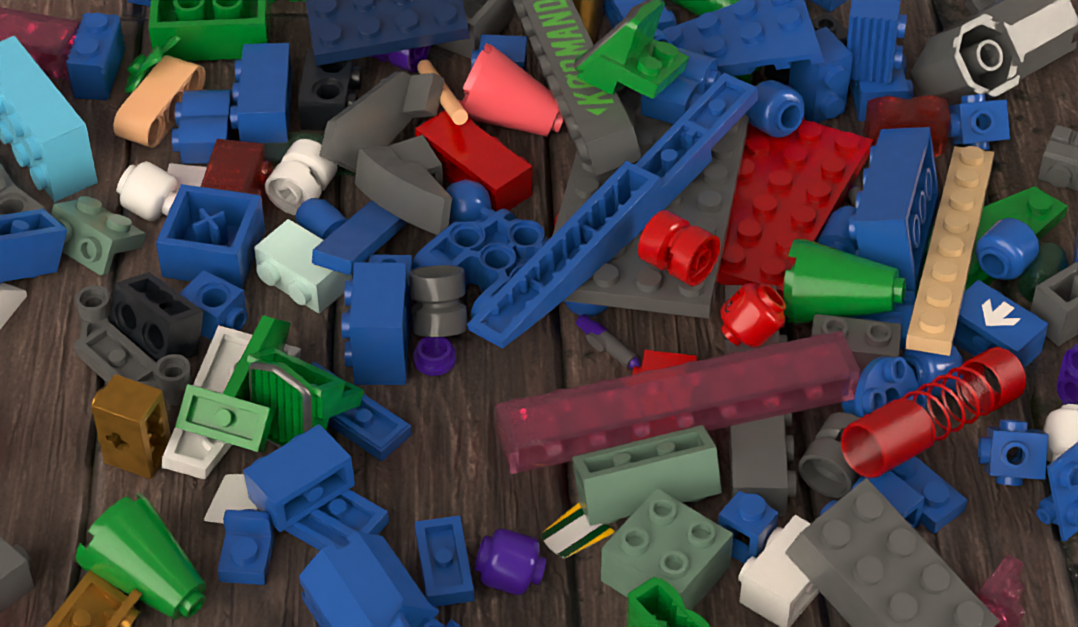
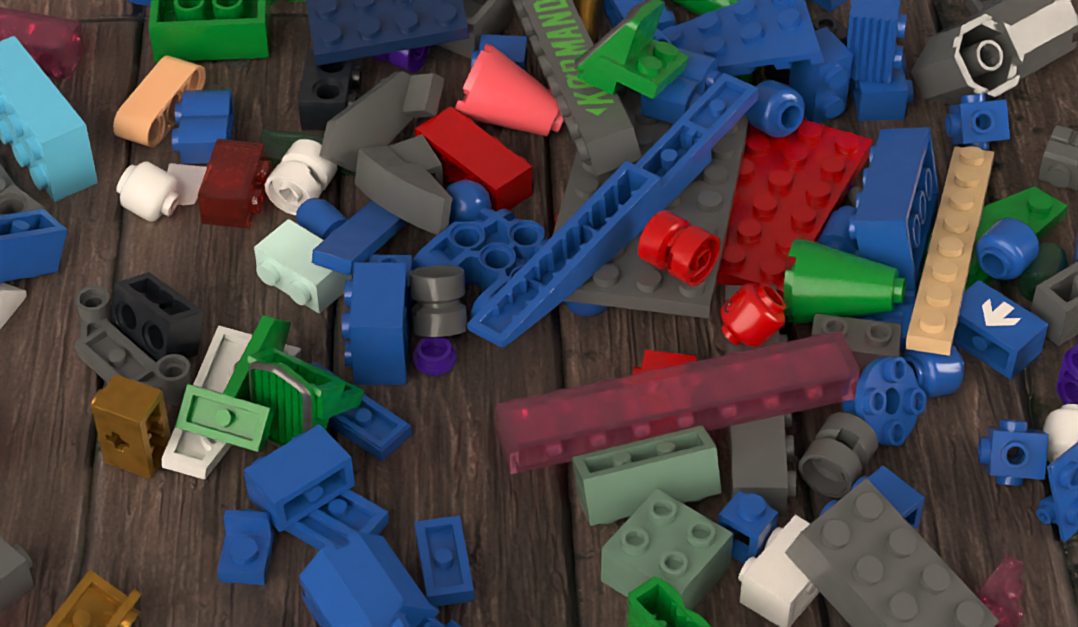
sand green bracket [51,196,146,275] -> none
blue brick [66,13,126,100] -> none
green cone [75,493,206,620] -> none
green plate [124,35,181,94] -> none
blue brick [156,184,265,289] -> none
blue brick [179,270,248,340] -> none
white sticker [204,474,257,524] -> none
blue brick [230,43,293,145] -> none
light nougat bar [417,60,468,125] -> none
dark purple head [474,528,546,595] -> none
sticker [541,503,614,559] -> none
dark grey piece [576,314,640,370] -> none
red piece [841,347,1026,478] -> none
clear red brick [863,95,951,157] -> none
blue plate [890,456,968,534] -> none

